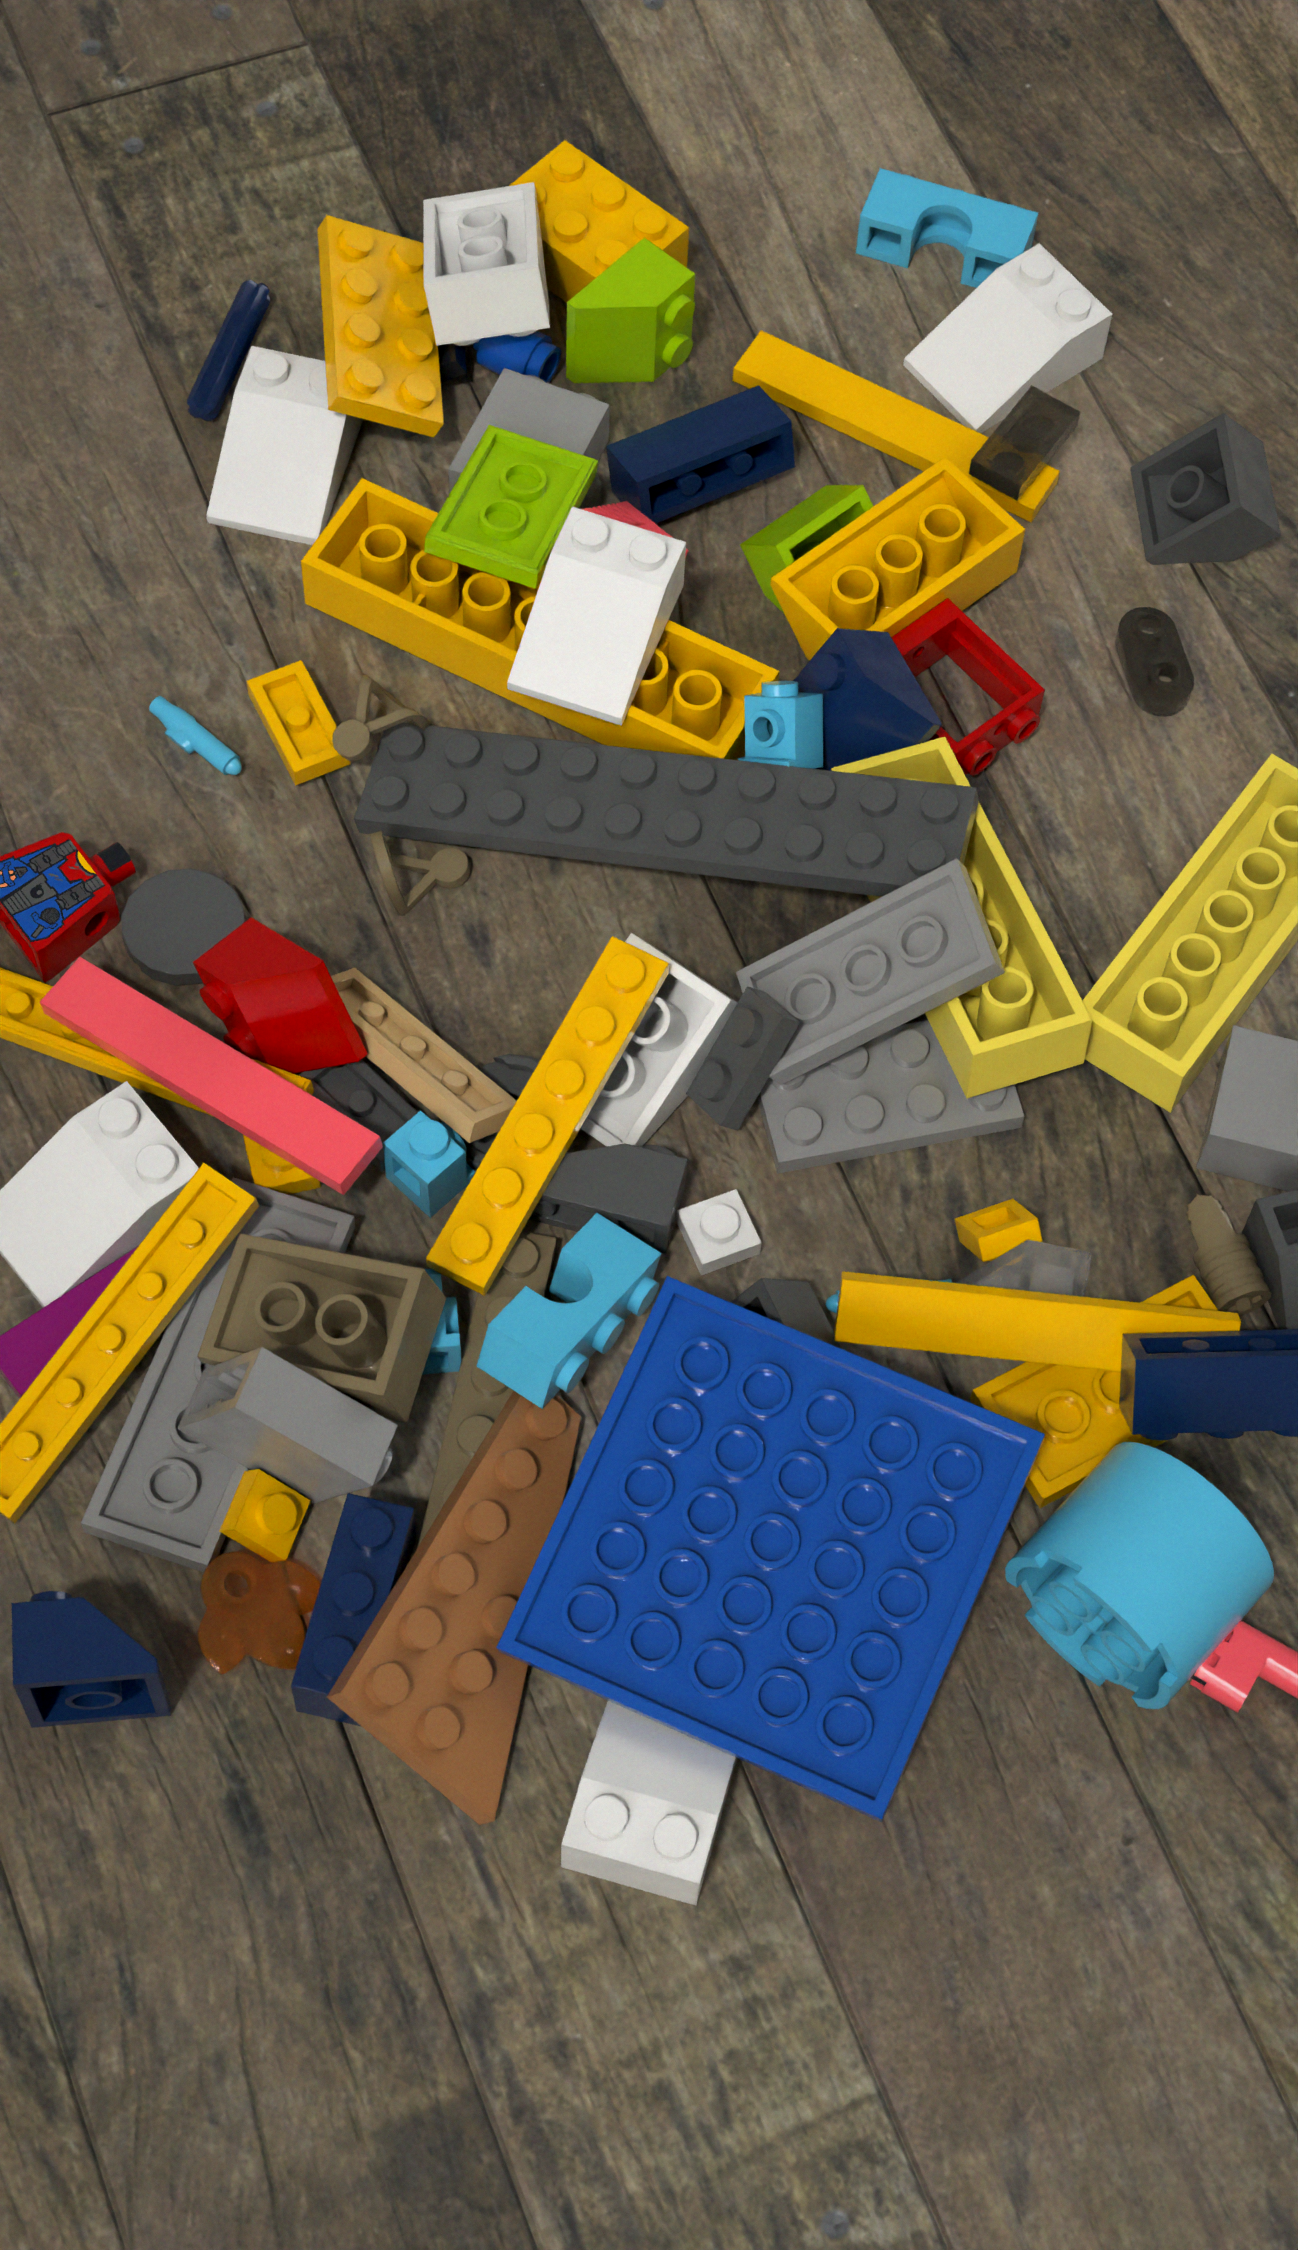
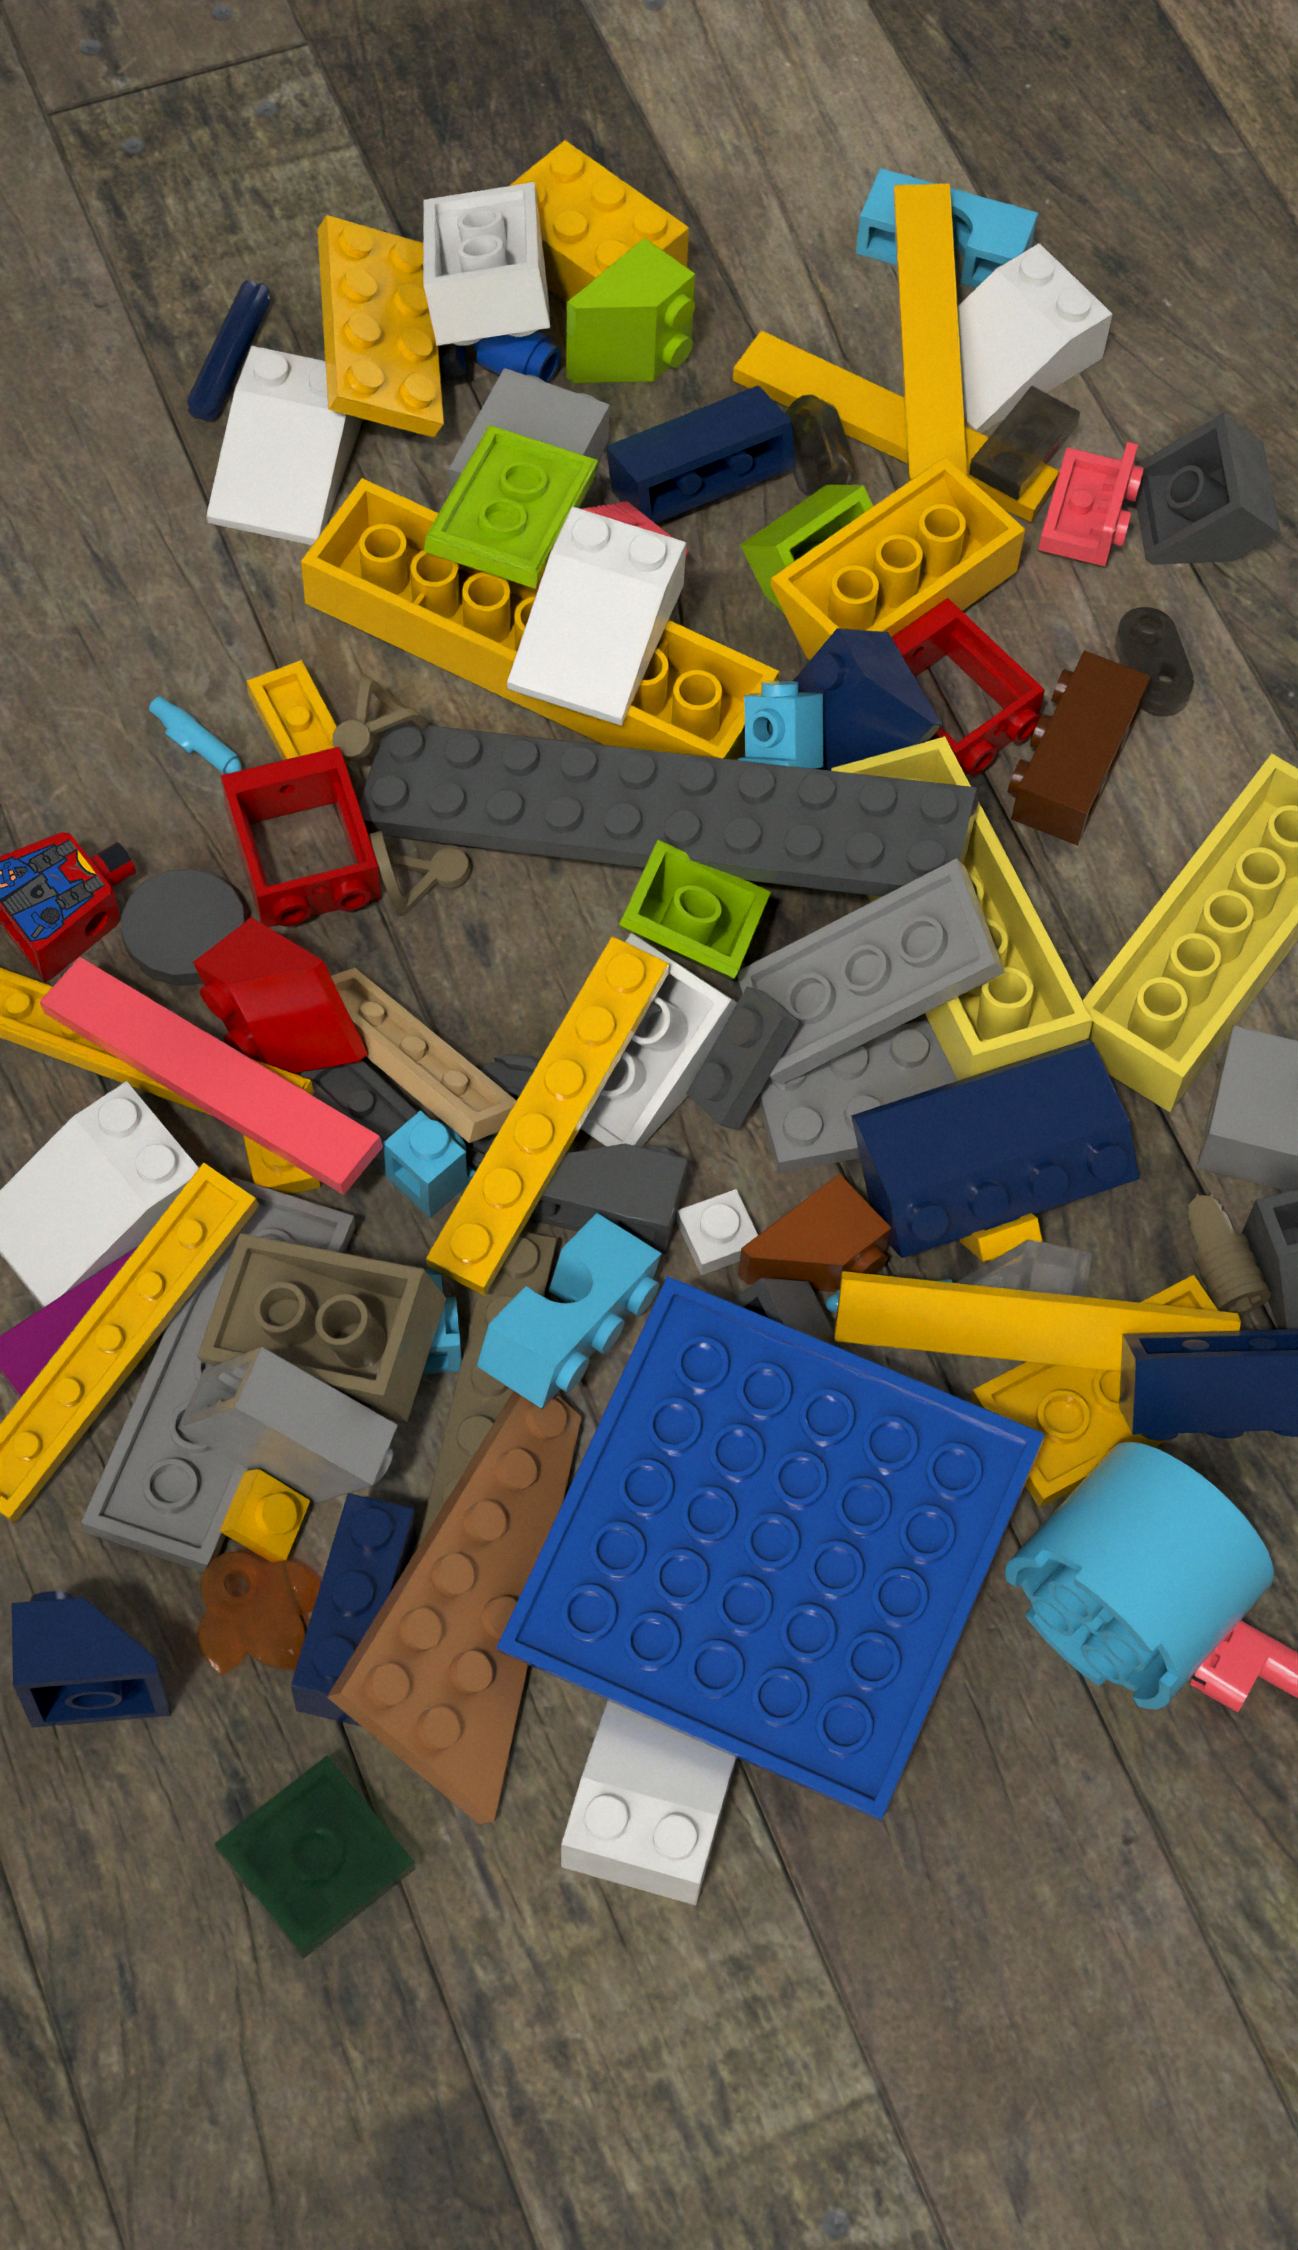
none -> clear green plate [214,1755,415,1959]
none -> red window [221,746,381,927]
none -> lime slope [617,840,771,980]
none -> dark orange slope [738,1173,891,1292]
none -> clear smoke plate [785,394,854,496]
none -> dark blue slope [851,1039,1140,1258]
none -> yellow tile [893,183,967,482]
none -> reddish brown brick [1007,650,1151,846]
none -> coral bracket [1038,441,1144,567]

